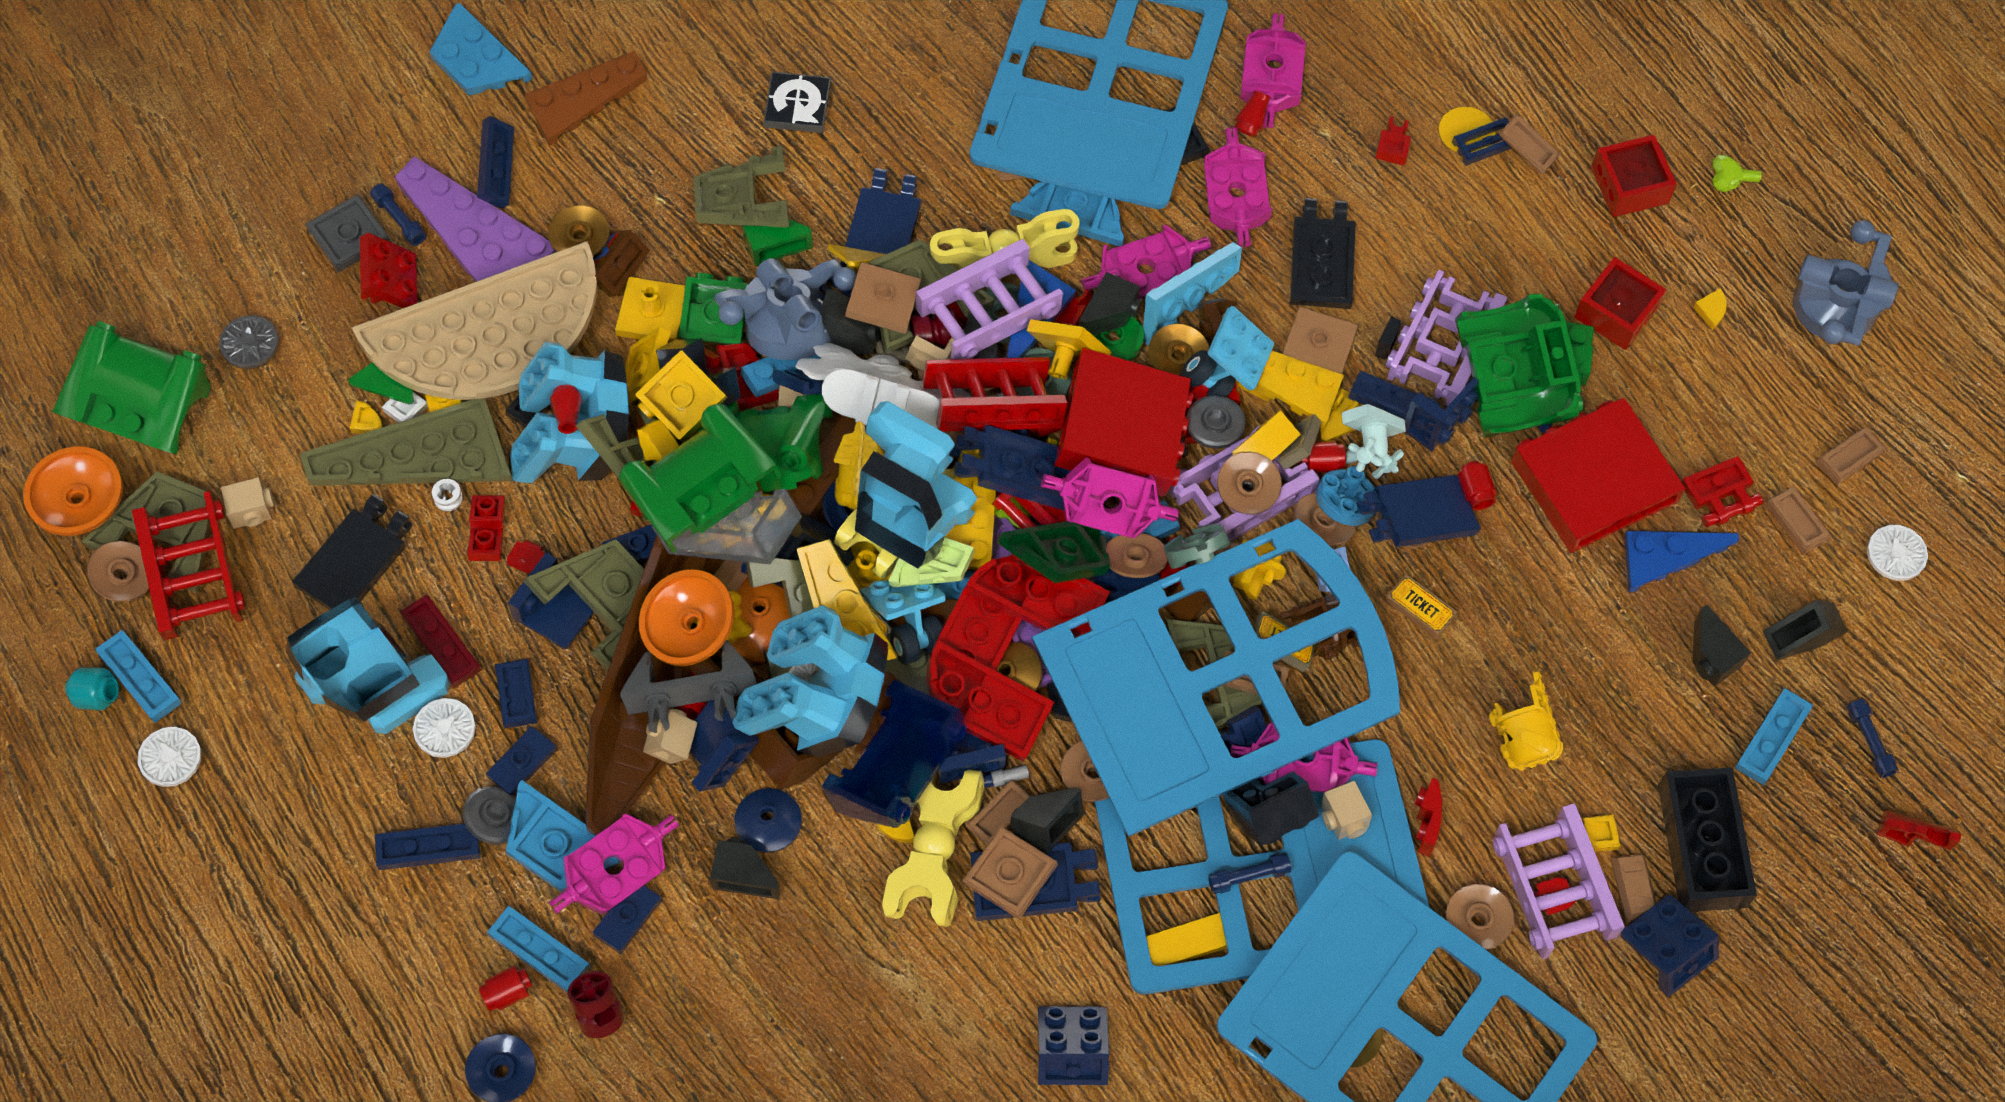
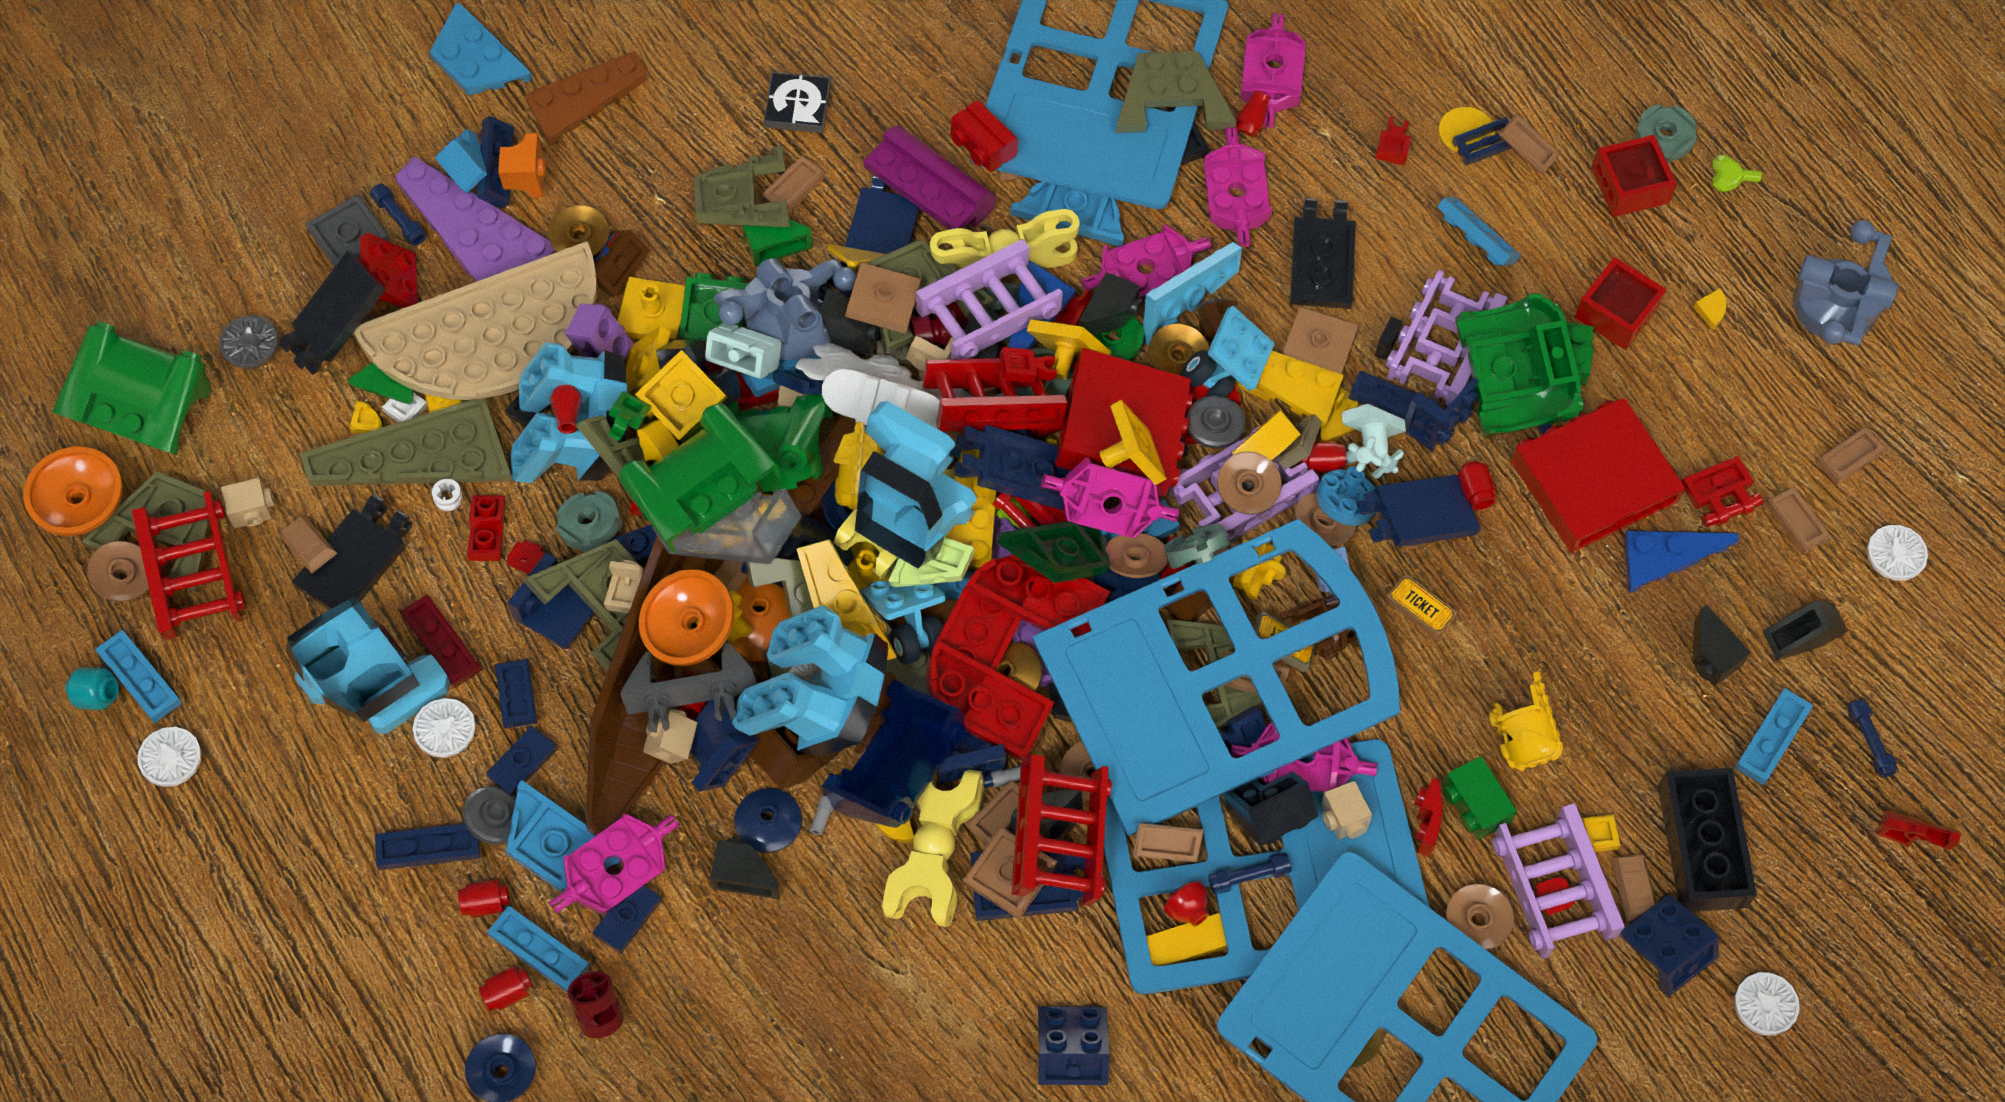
none -> black tile [279,251,386,375]
none -> medium nougat tile [280,516,338,574]
none -> dark azure slope [435,129,487,193]
none -> red brick [458,878,510,918]
none -> orange brick [498,133,546,197]
none -> sand green plate [556,491,623,553]
none -> medium lavender brick [565,303,633,361]
none -> tan bracket [604,560,644,613]
none -> green plate [608,391,651,441]
none -> light aqua brick [705,323,781,379]
none -> medium nougat tile [761,155,825,212]
none -> light grey piece [810,774,842,835]
none -> magenta brick [863,125,996,230]
none -> red brick [950,100,1018,172]
none -> red plate [999,347,1057,383]
none -> red fence [1011,754,1112,906]
none -> yellow tile [1100,400,1167,485]
none -> olive wing [1116,51,1237,133]
none -> medium nougat tile [1133,823,1204,862]
none -> red brick [1163,881,1209,927]
none -> dark azure plate [1437,197,1521,266]
none -> green brick [1442,756,1517,840]
none -> sand green plate [1634,104,1697,163]
none -> white wheel [1734,972,1800,1036]

